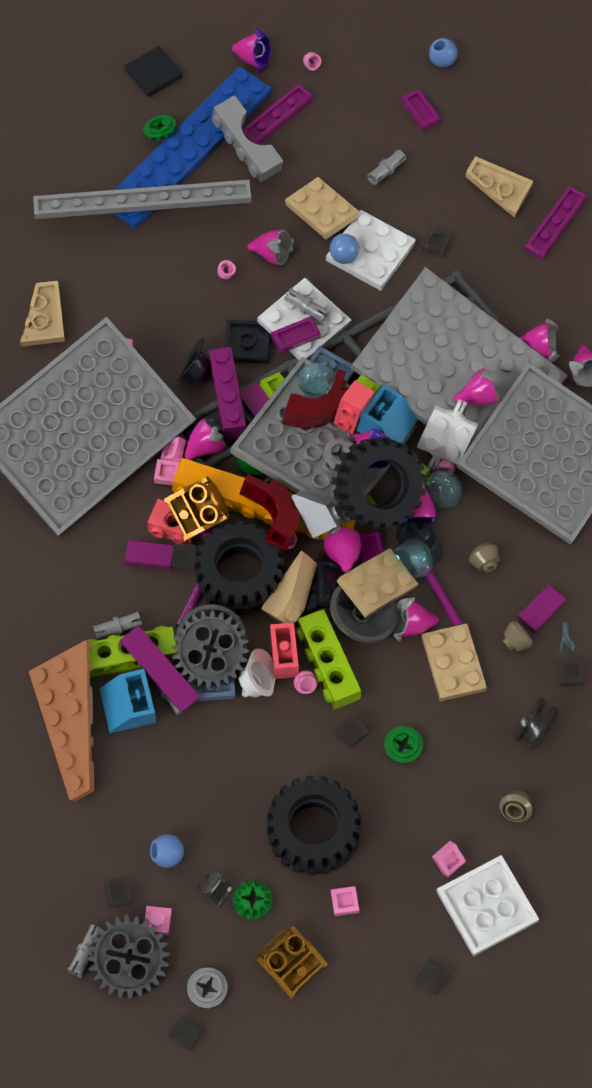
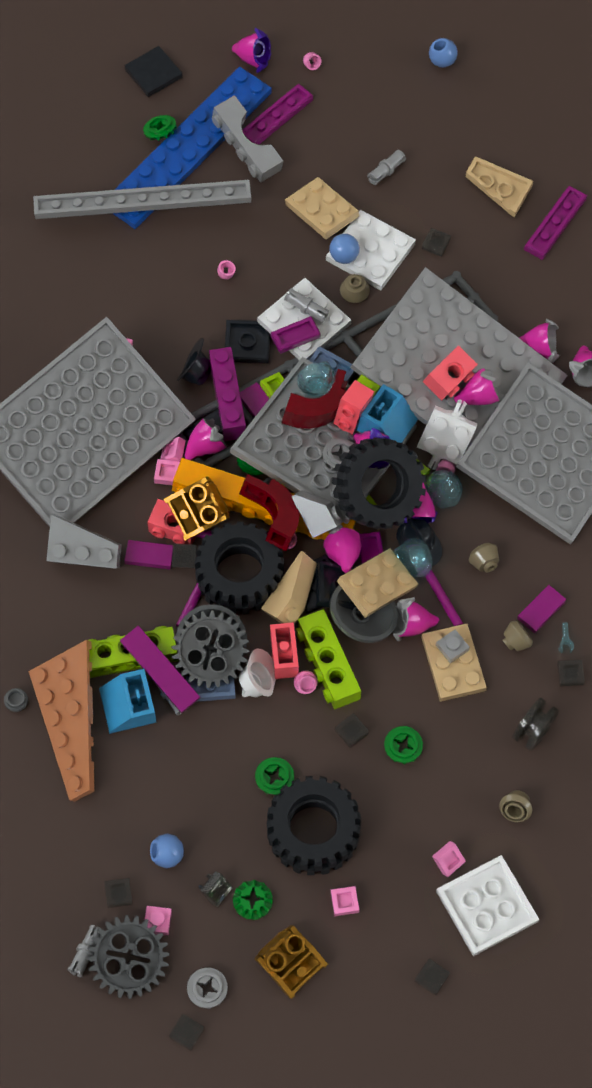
tan wing [20,281,65,347] -> none
light grey pin [93,611,143,640] -> none
hat [248,229,294,266] -> none
magenta tile [401,89,441,131] -> none
none -> dark grey plate [4,688,28,712]
none -> light grey wedge [46,514,122,568]
none -> green gear [255,757,294,795]
none -> dark tan cone [340,274,370,303]
none -> coral brick [423,345,478,401]
none -> light grey plate [436,629,470,663]

